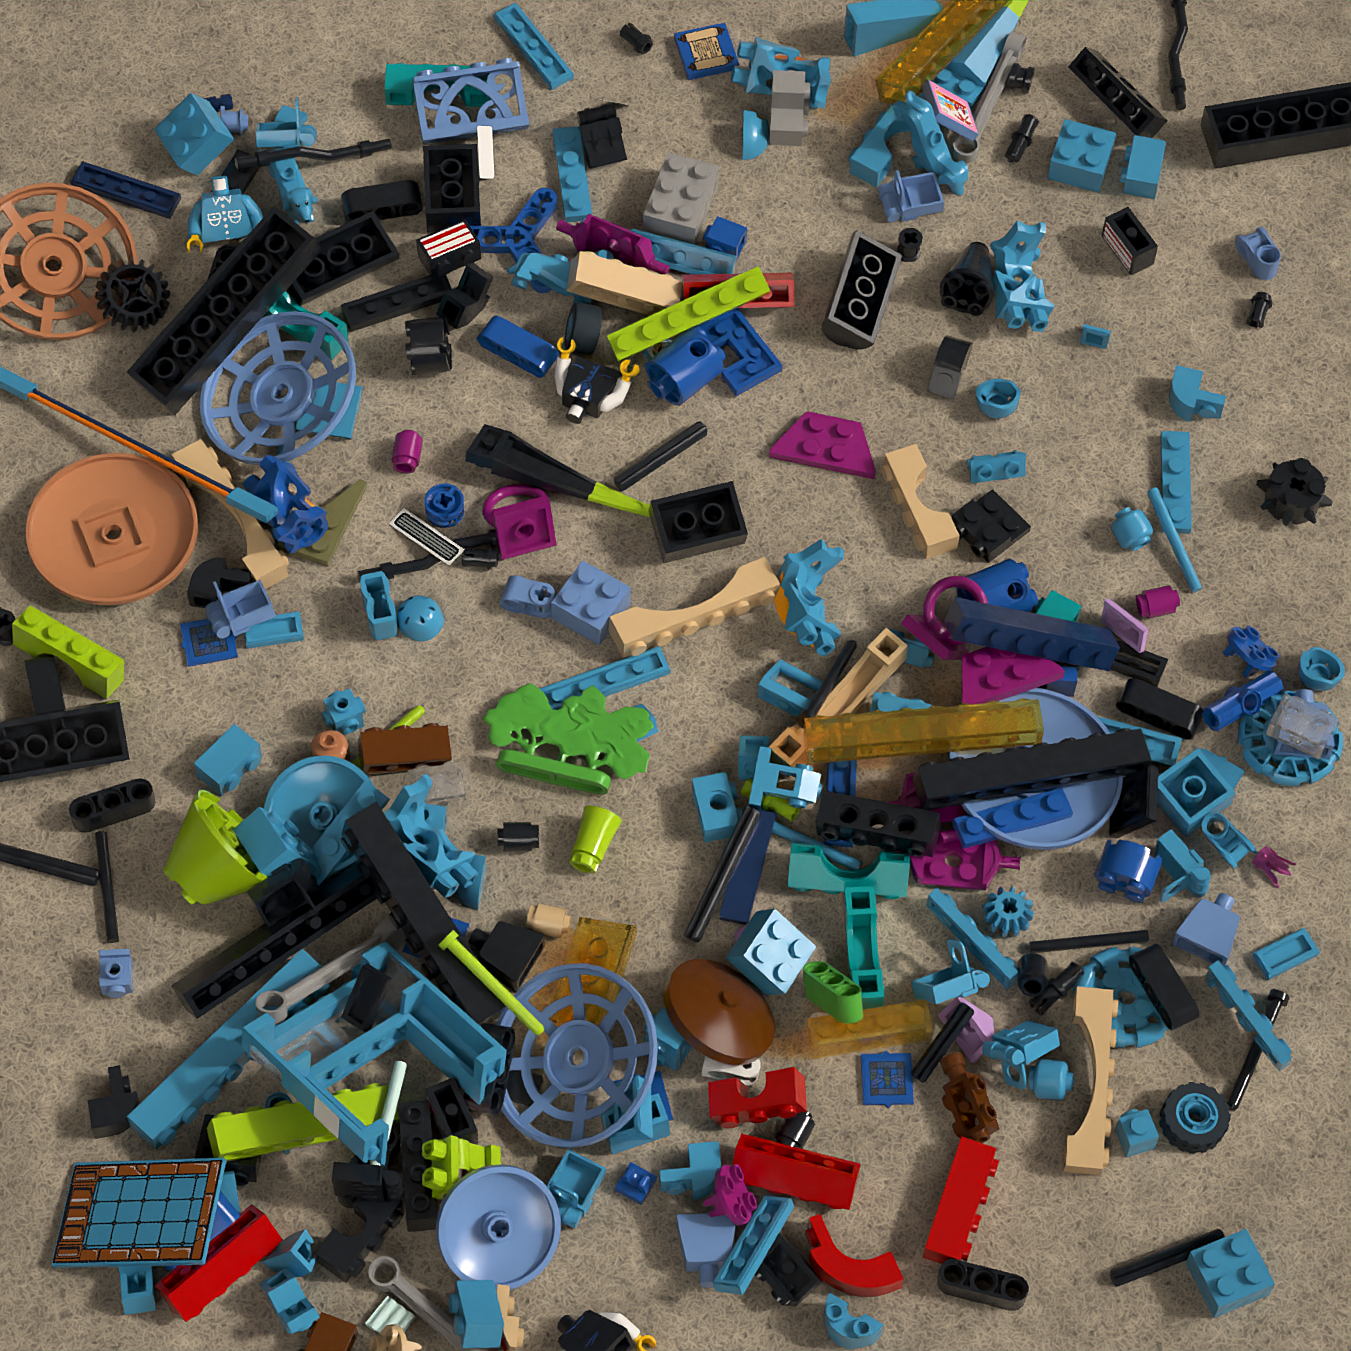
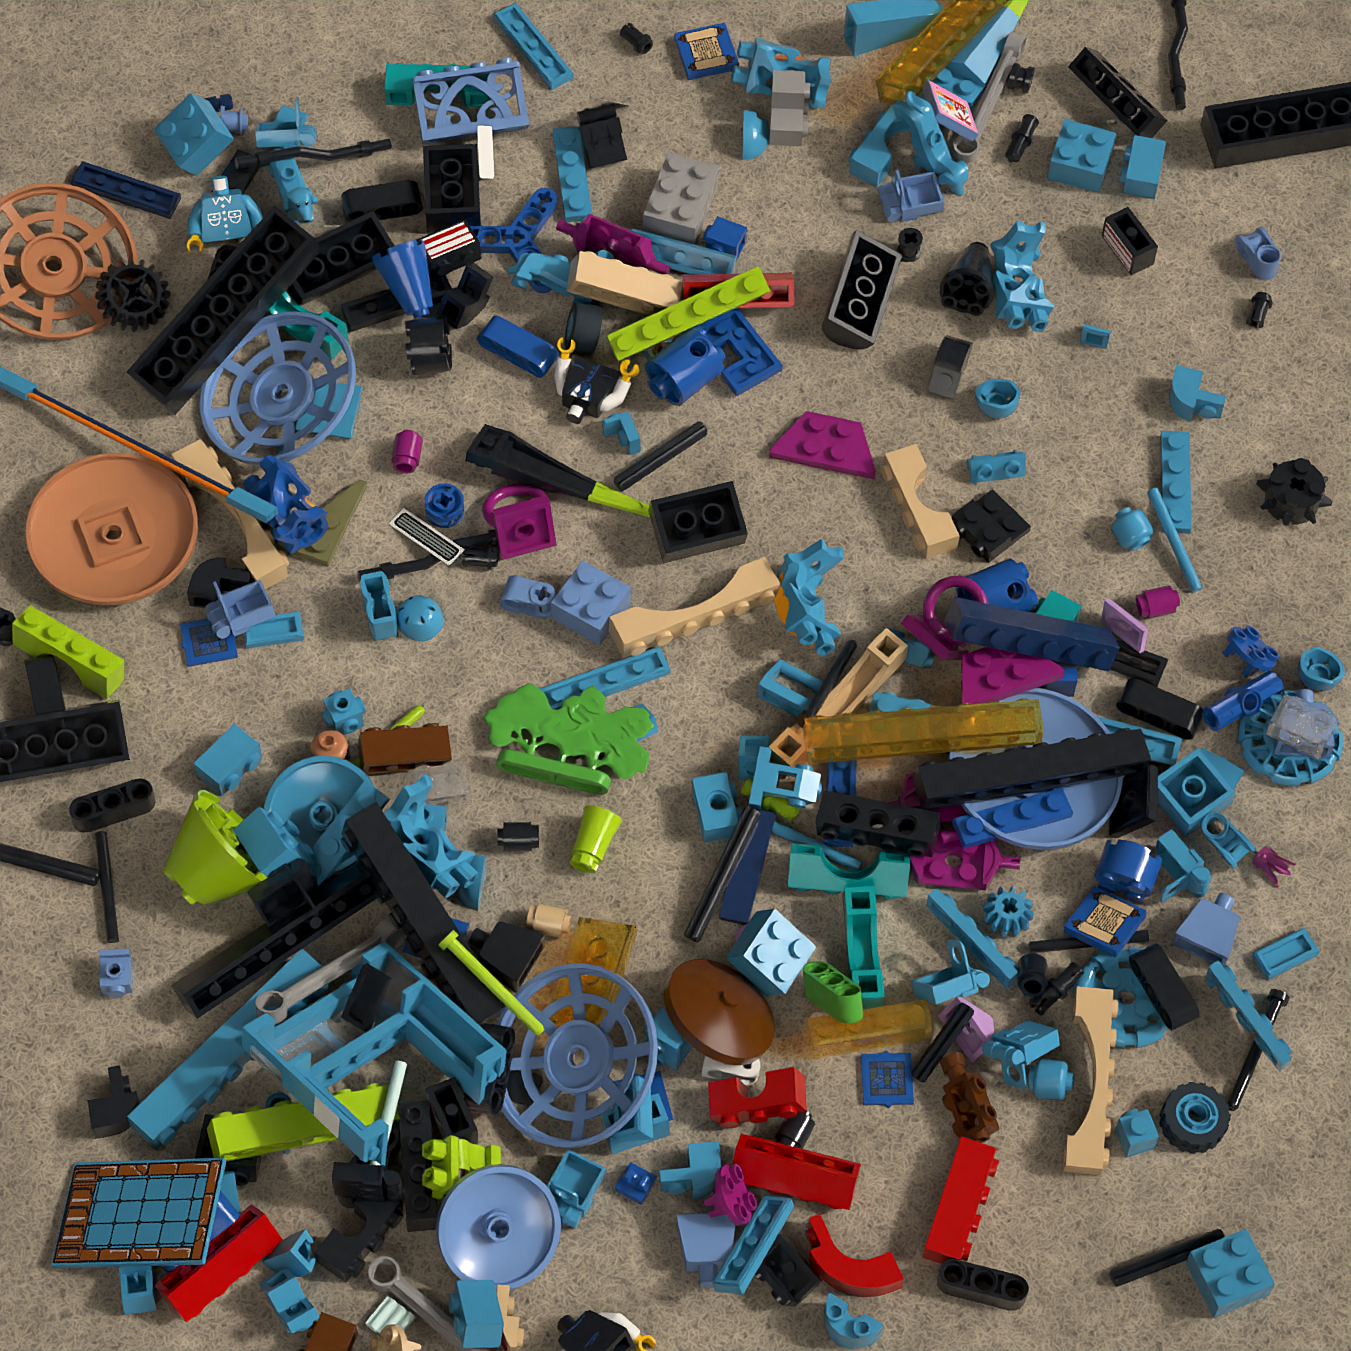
none -> blue cone [372,239,433,319]
none -> dark azure bracket [602,411,641,455]
none -> tile [1064,886,1146,957]

